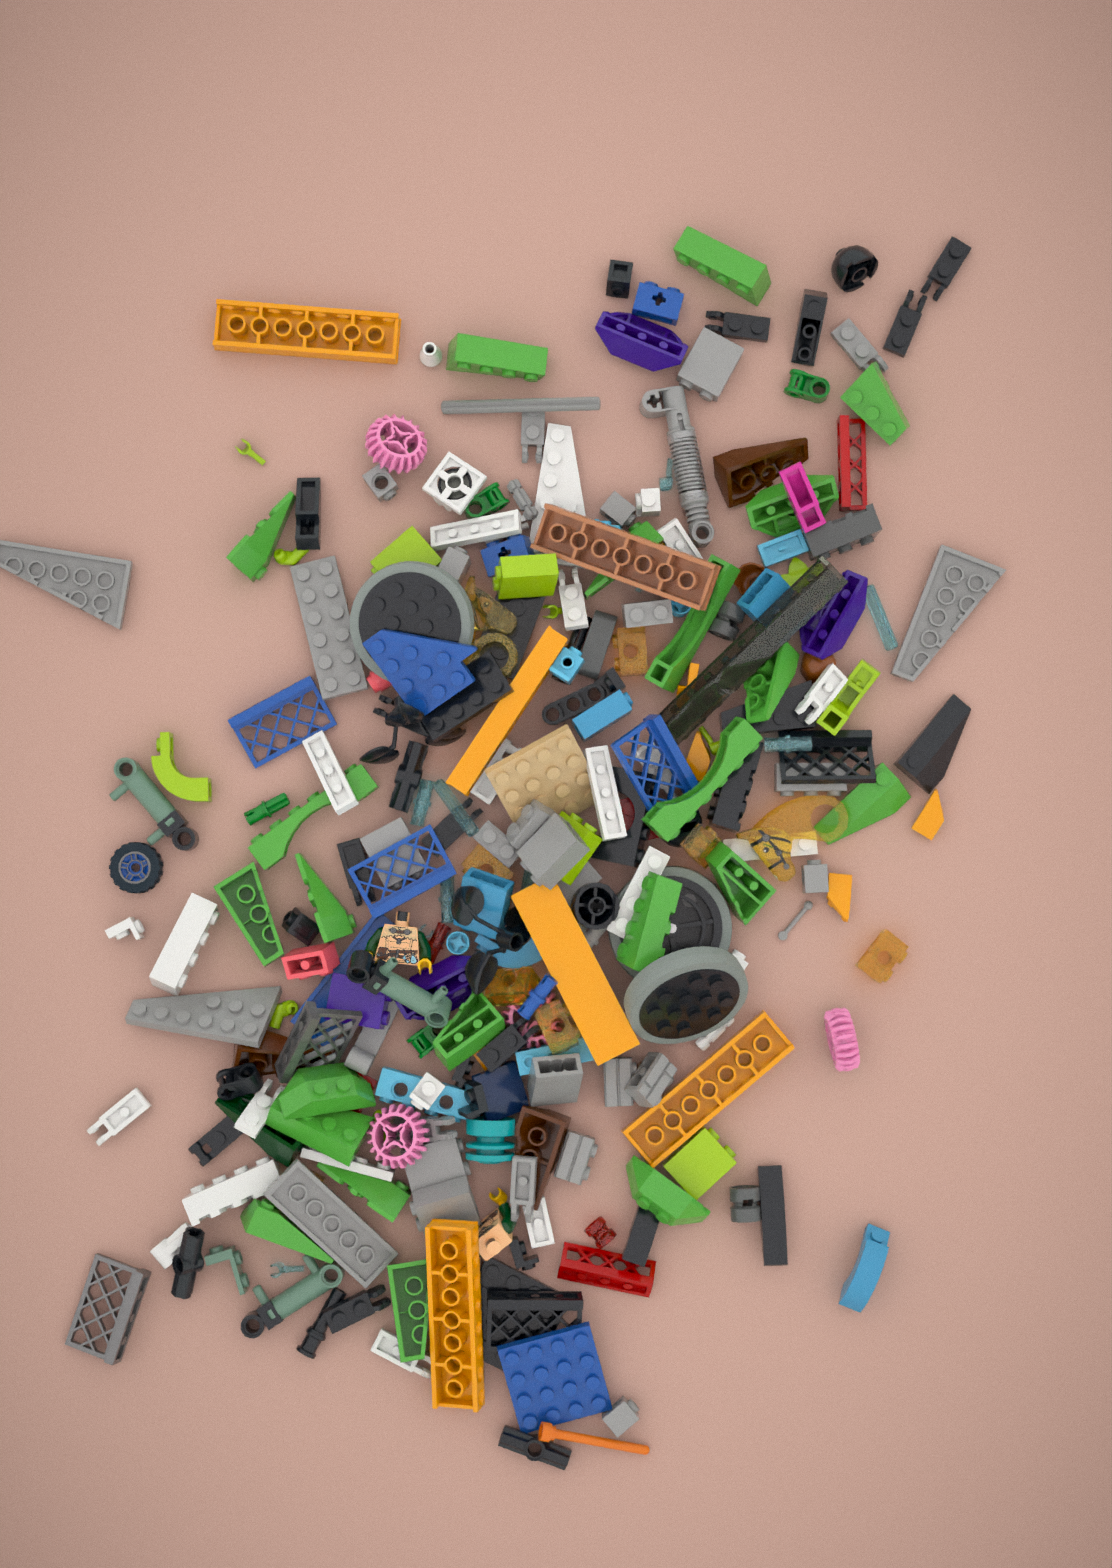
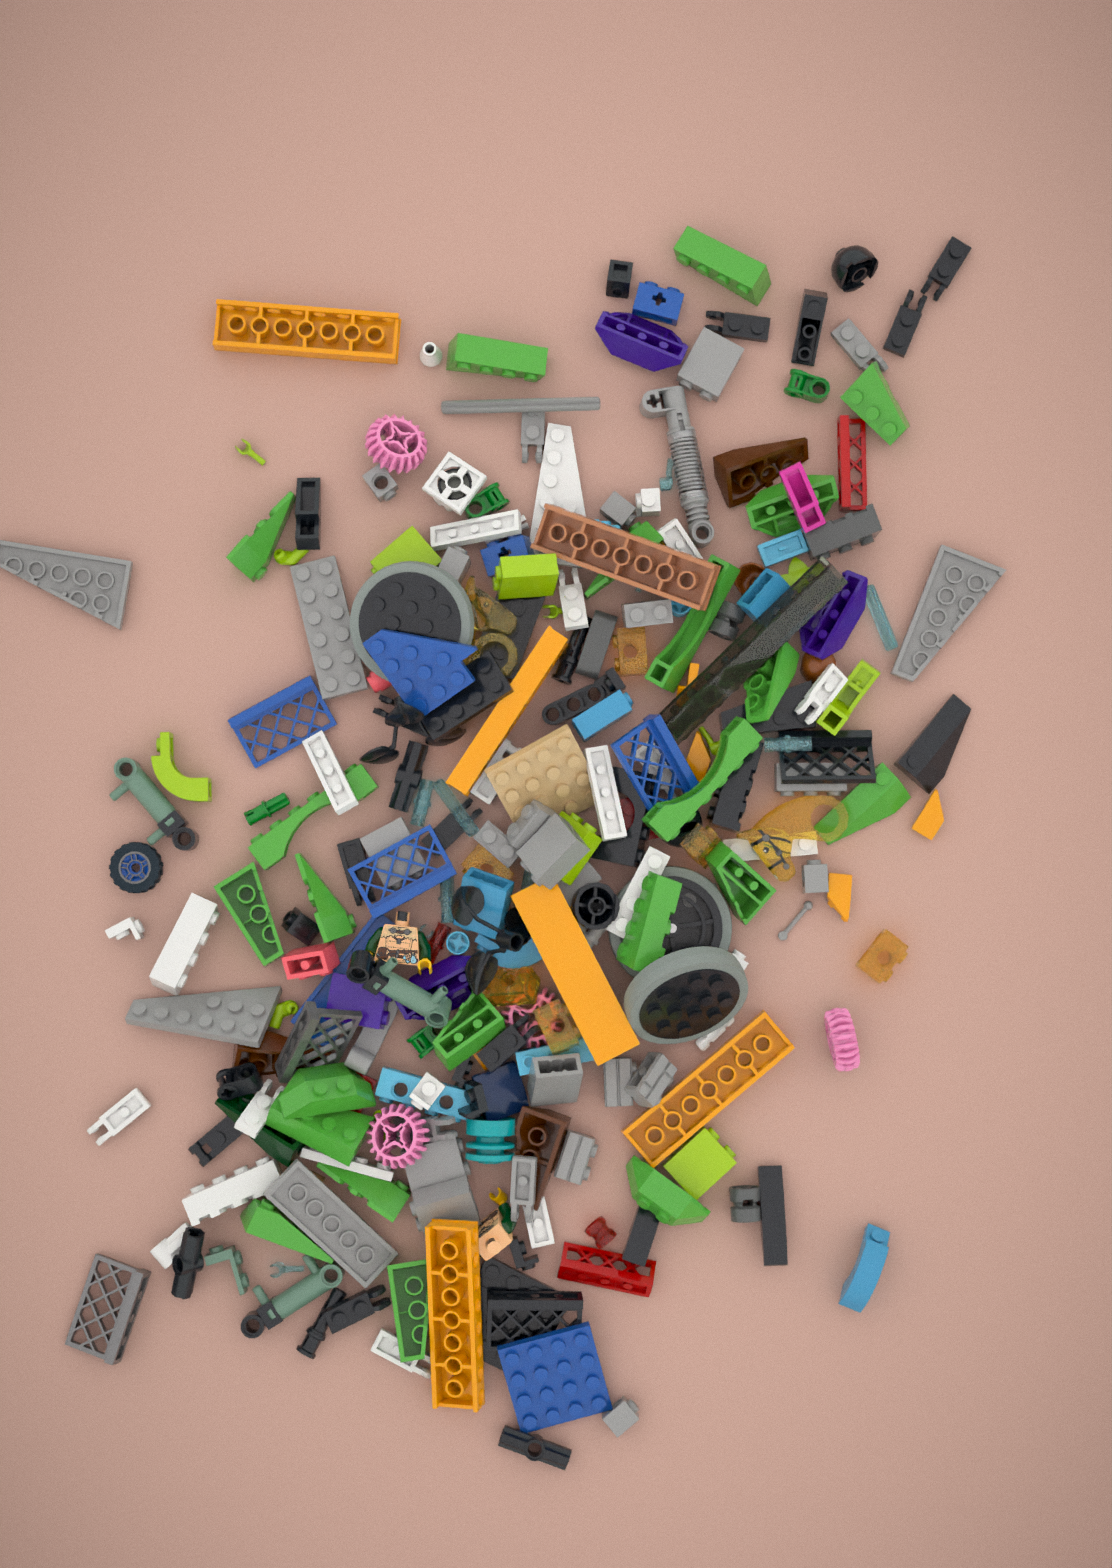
light grey axle [507,479,538,521] -> none
blue pin [517,973,558,1020] -> none
orange piece [538,1421,650,1455] -> none
medium azure brick [549,646,585,685] -> none

